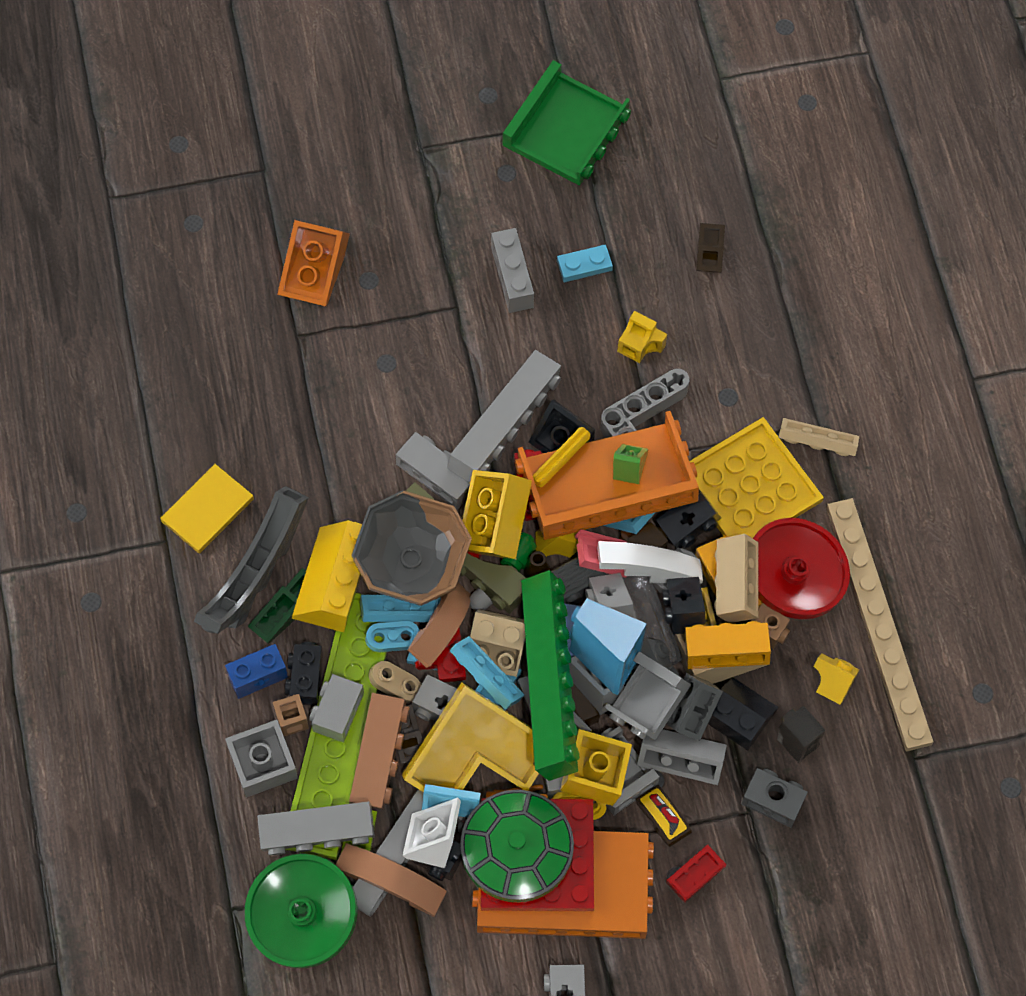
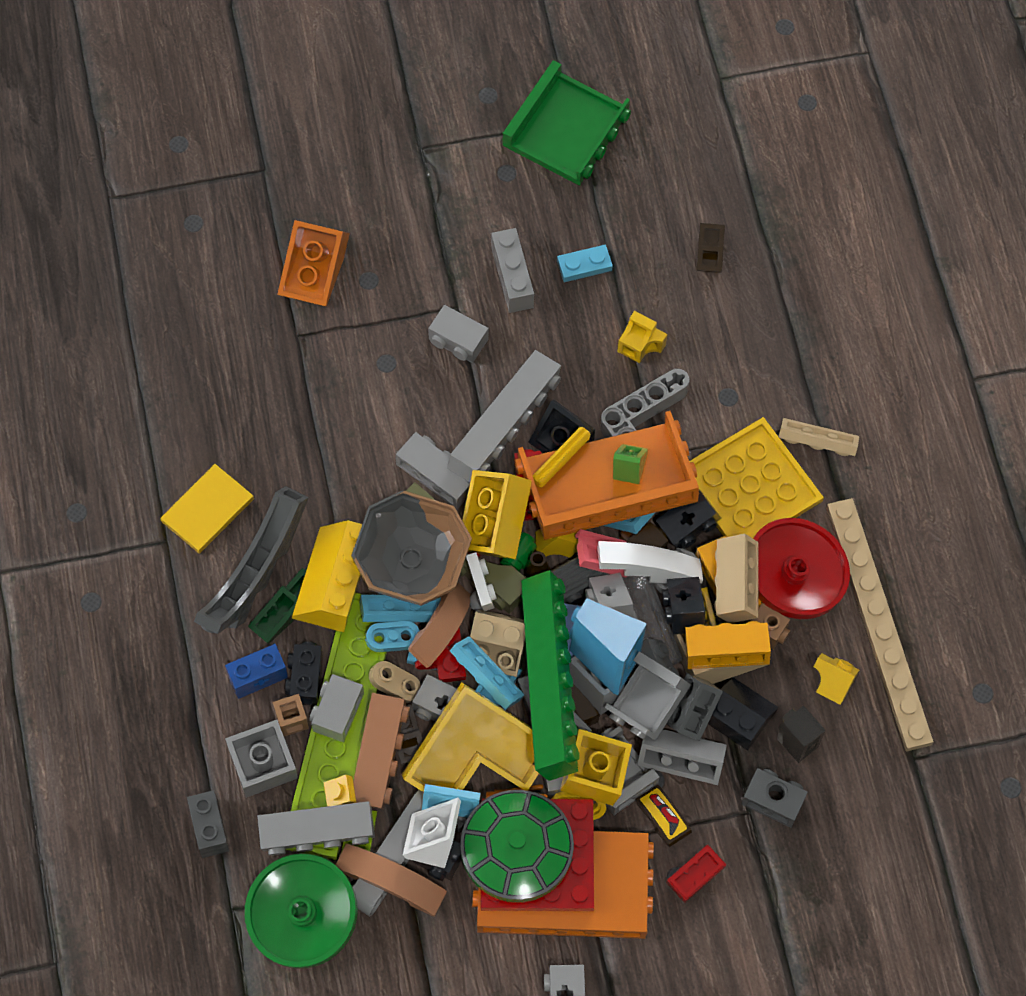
none -> dark grey brick [187,790,229,858]
none -> yellow plate [324,775,356,807]
none -> light grey brick [428,305,489,363]
none -> white plate [466,552,497,611]

